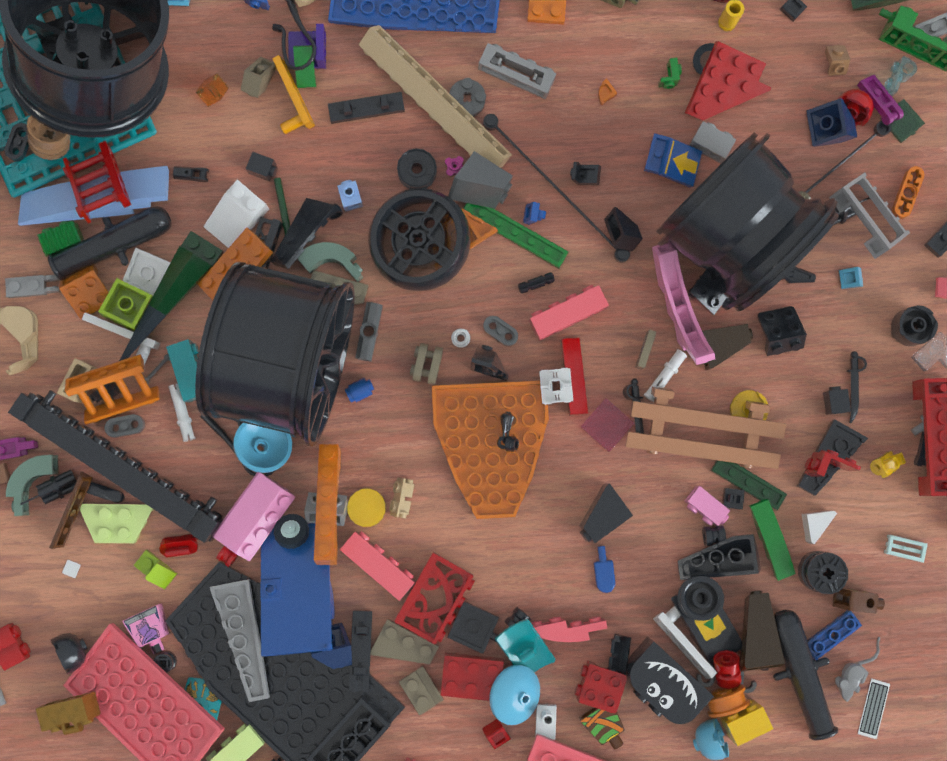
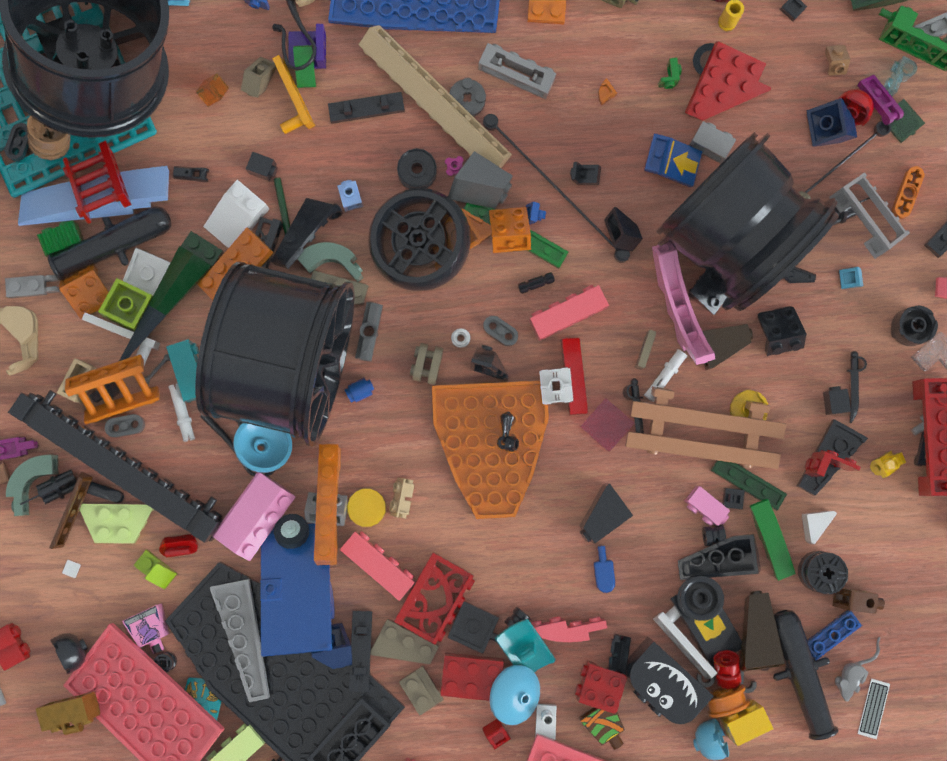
red wheel [216,546,239,568] -> none
light aqua tile [884,535,928,563] -> none
none -> orange bracket [489,207,531,253]

